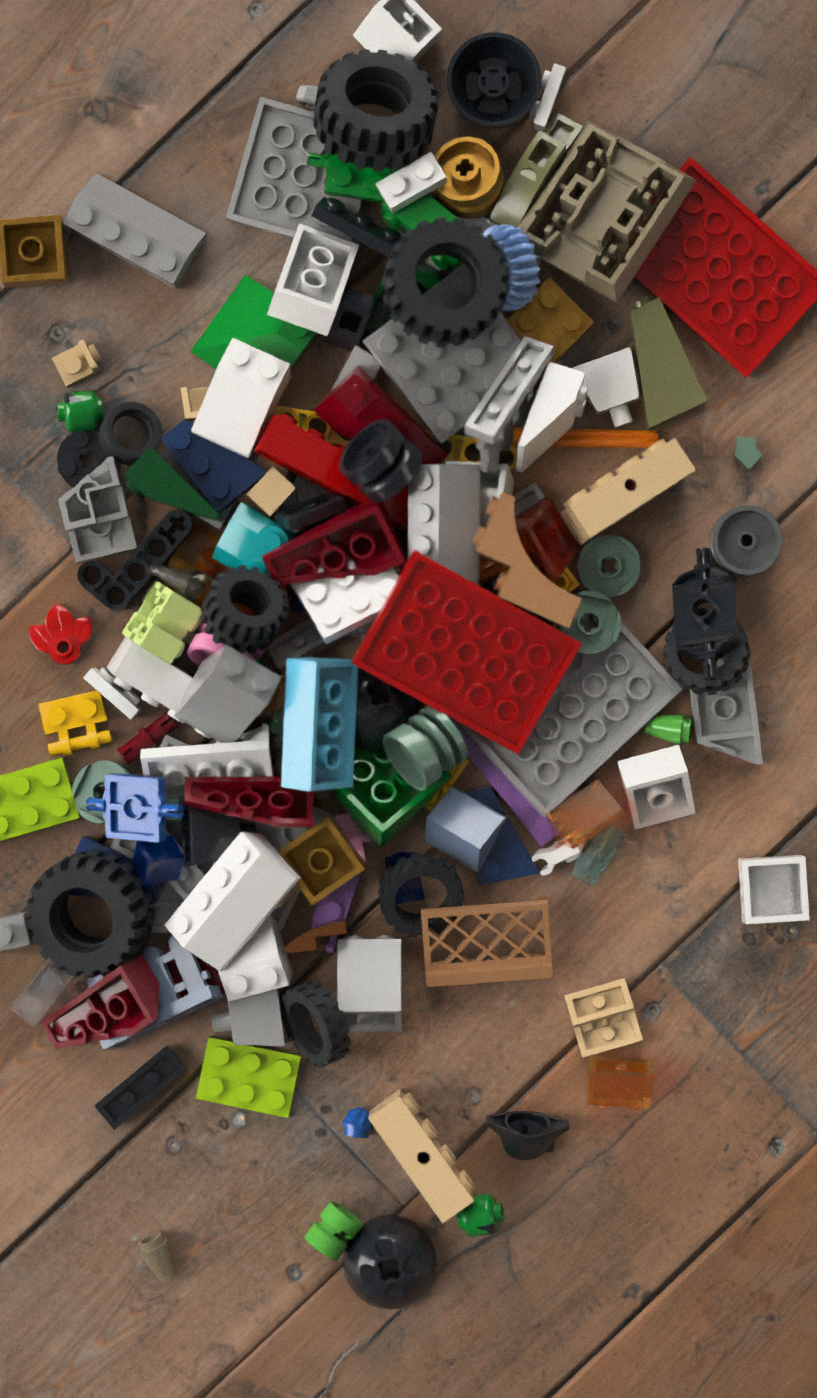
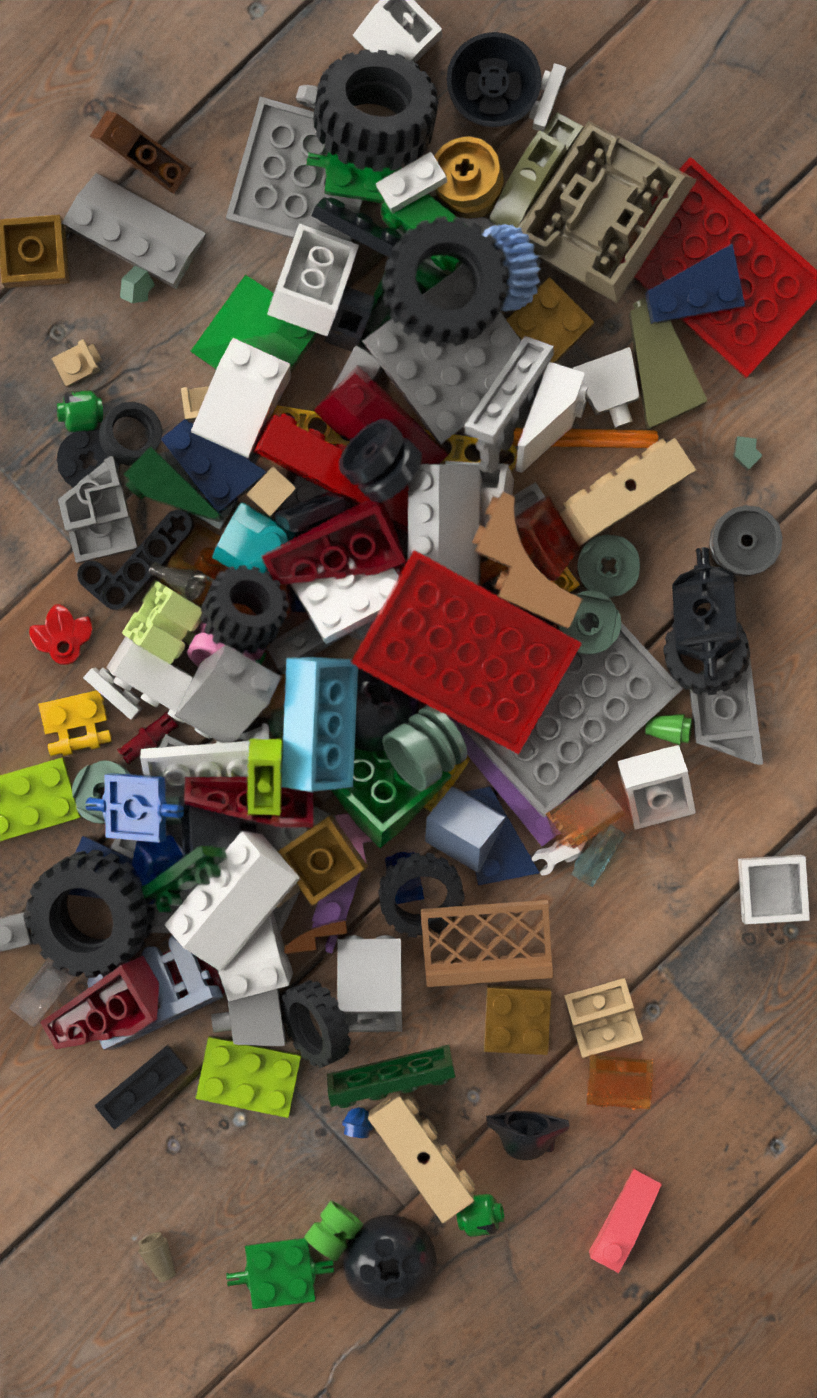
none -> reddish brown slope [89,111,191,194]
none -> sand green piece [120,266,155,303]
none -> dark green plate [142,846,227,913]
none -> green plate [226,1237,334,1309]
none -> lime slope [248,739,282,815]
none -> dark green plate [327,1044,456,1108]
none -> pearl gold brick [484,985,551,1055]
none -> coral slope [589,1169,662,1273]
none -> dark blue wing [645,243,745,324]

